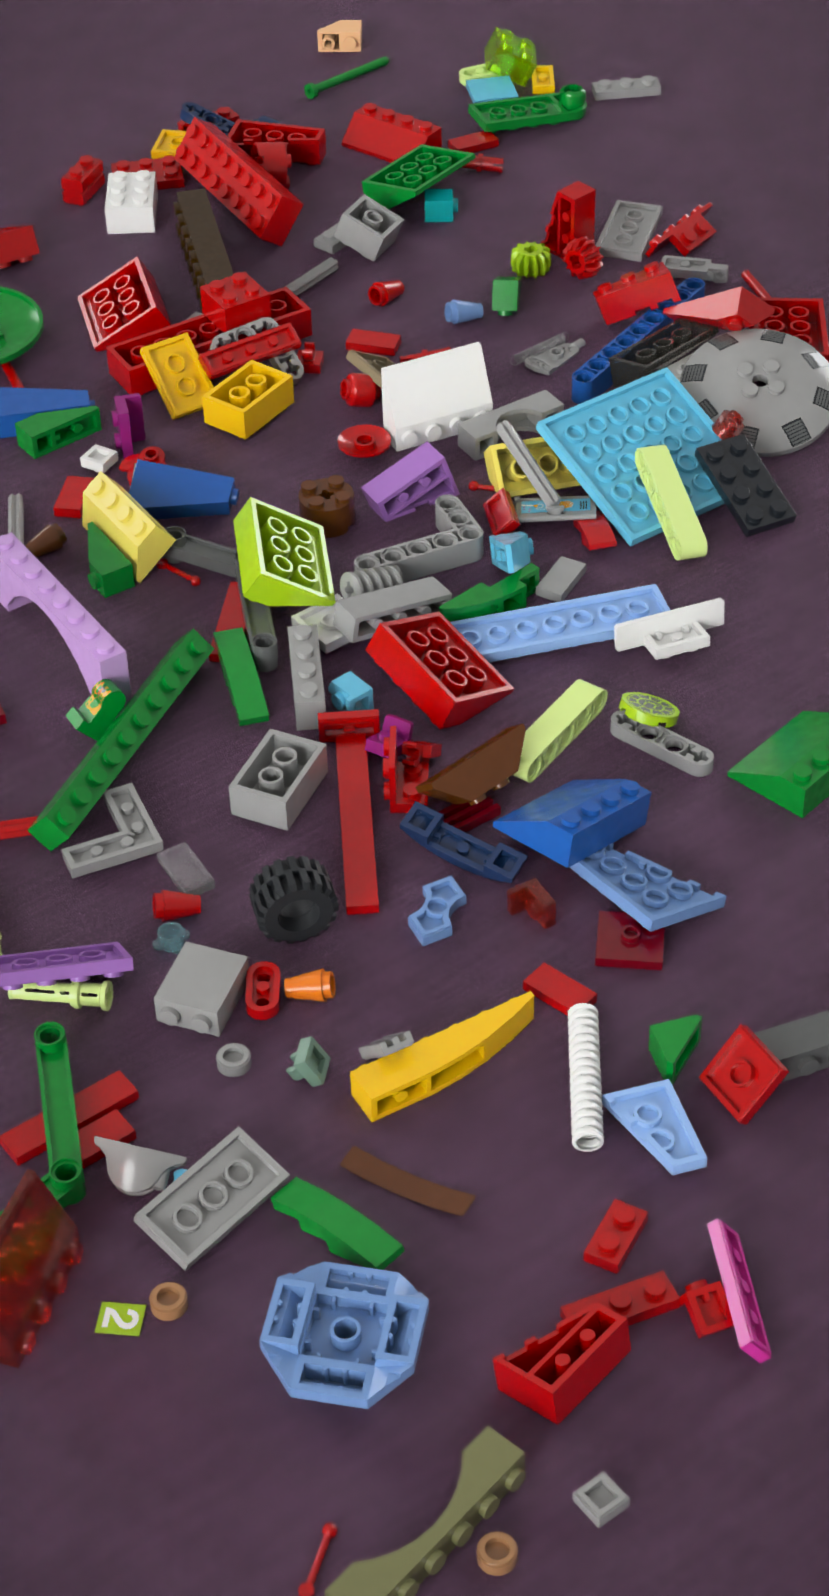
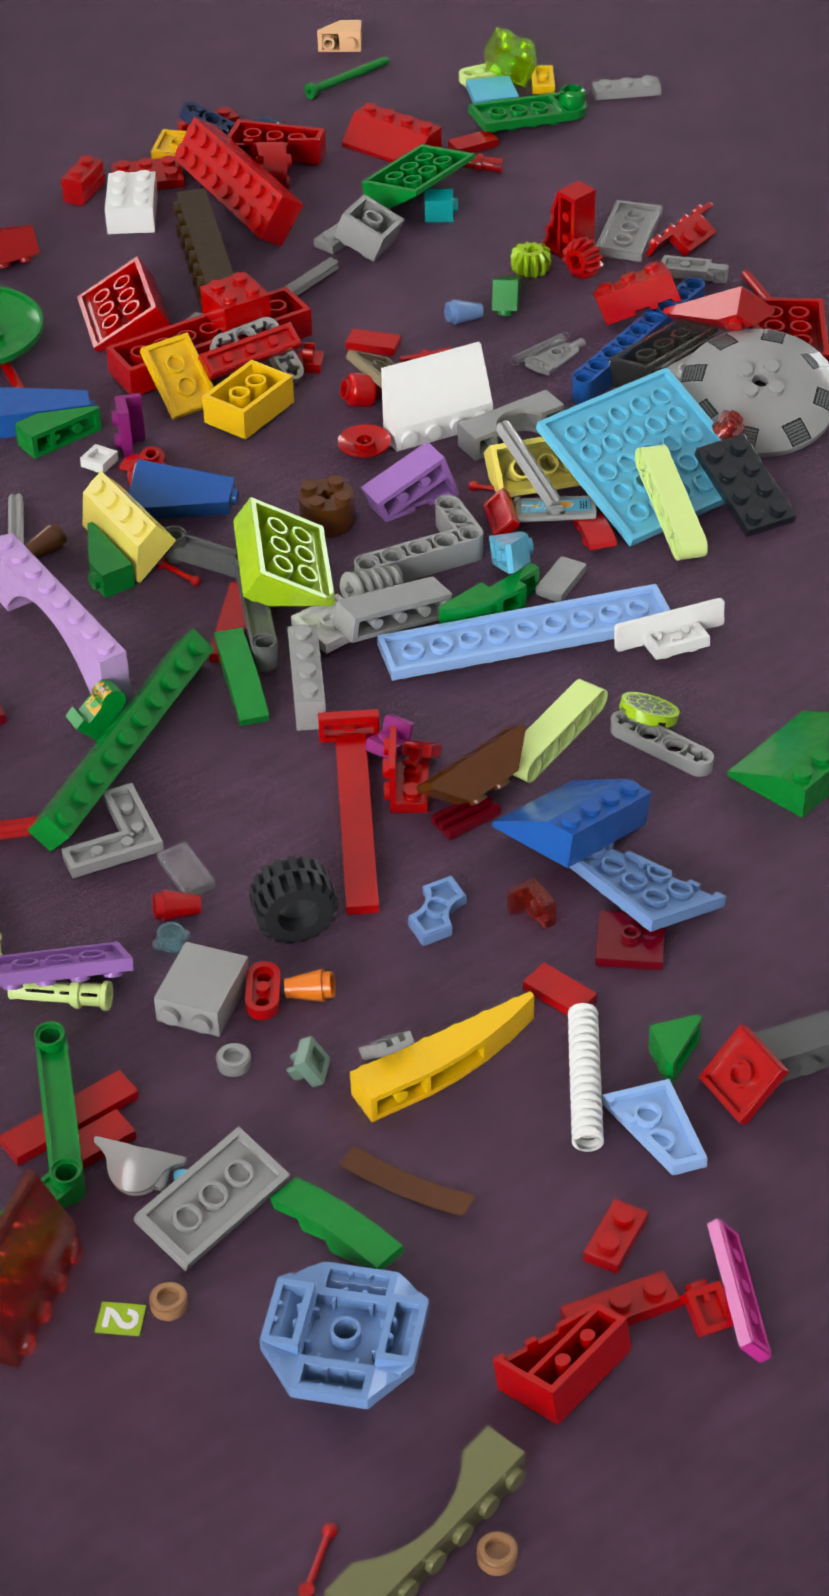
red tile [53,476,94,519] -> none
light grey brick [229,729,328,831] -> none
medium azure brick [328,671,374,711] -> none
red slope [366,611,515,729] -> none
red cone [368,280,404,307] -> none
dark blue slope [400,801,528,883] -> none
light grey tile [572,1471,630,1528] -> none

